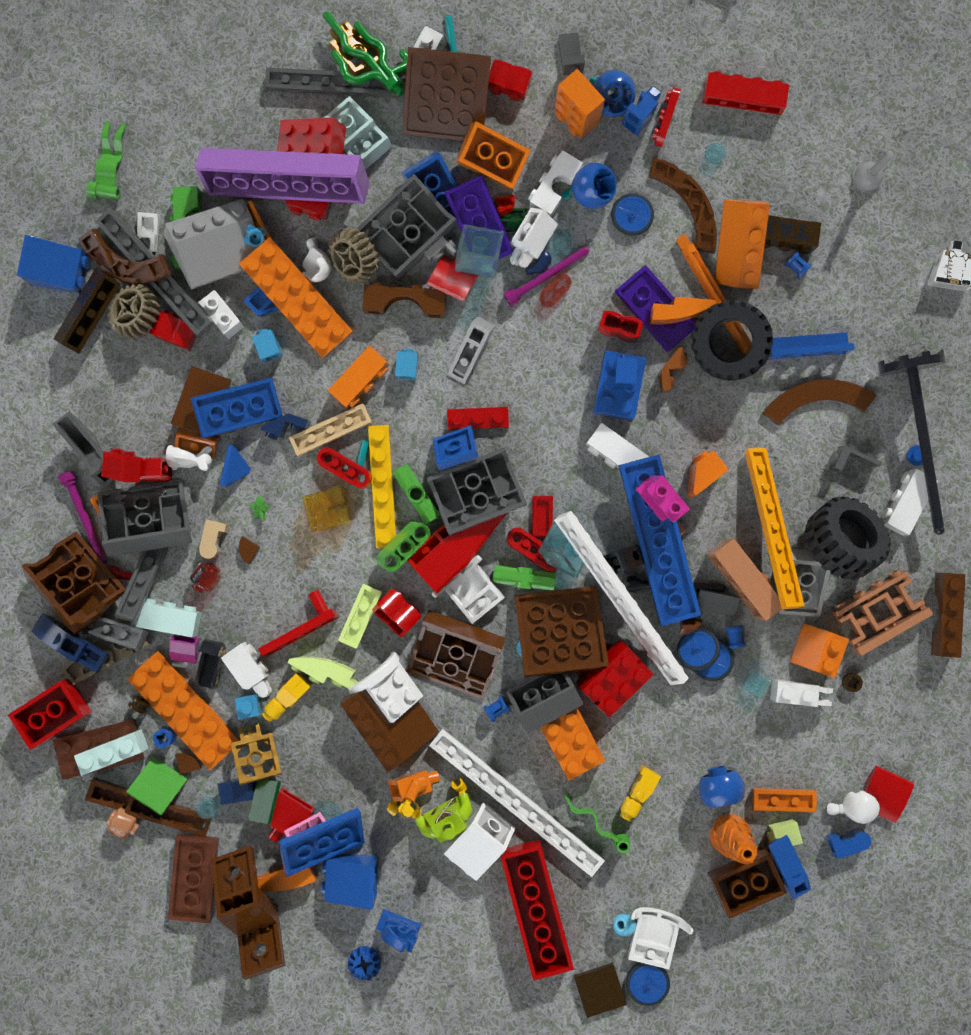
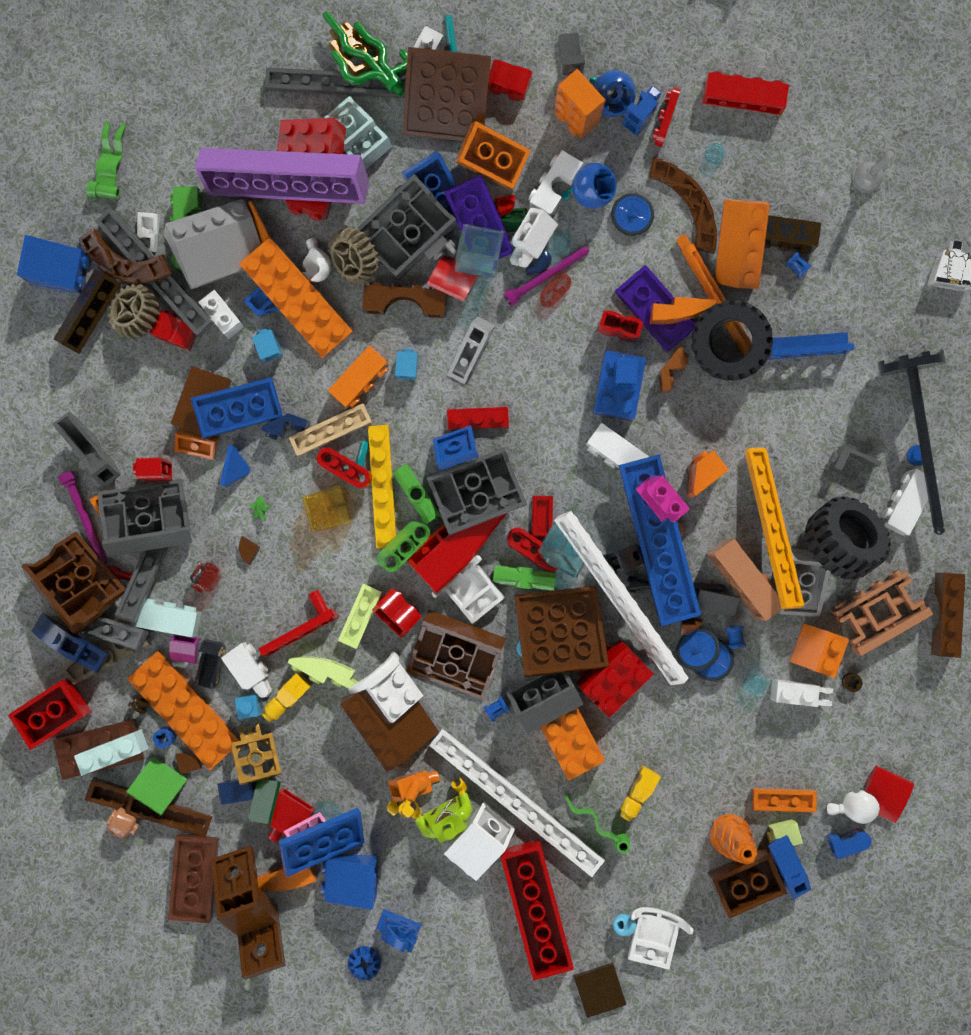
red brick [101,448,142,483] -> none
white animal [166,445,212,471] -> none
clear light blue plate [196,797,218,819] -> none
tan leg [199,520,230,559] -> none
dark azure plate [243,225,266,247] -> none
blue wheel [626,962,670,1006] -> none
blue wheel [698,766,745,808] -> none
reddish brown tile [762,379,877,425] -> none

